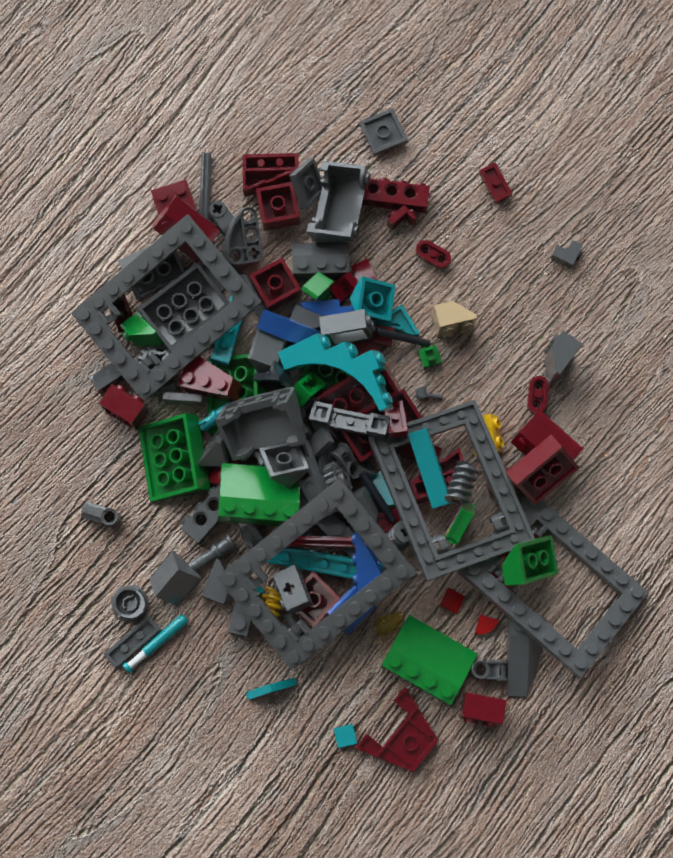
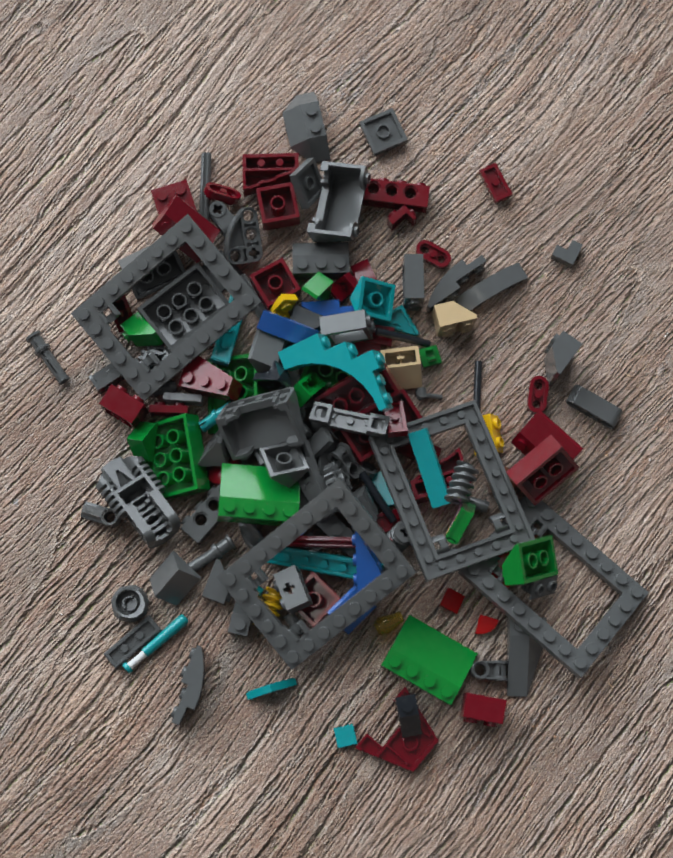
none -> dark grey pin [26,330,70,385]
none -> dark grey connector [96,456,181,548]
none -> green slope [127,421,158,462]
none -> dark red plate [149,402,189,417]
none -> dark grey slope [170,645,205,725]
none -> dark red plate [204,182,241,205]
none -> yellow slope [270,294,298,319]
none -> dark grey wedge [282,92,331,163]
none -> tan slope [380,346,422,390]
none -> black slope [394,694,422,738]
none -> dark grey window [402,254,424,311]
none -> dark grey slope [426,255,486,313]
none -> dark grey slope [455,262,528,311]
none -> dark grey pin [467,496,490,513]
none -> black bar [473,361,482,409]
none -> dark grey hinge [522,575,558,600]
none -> dark grey beam [566,385,623,429]

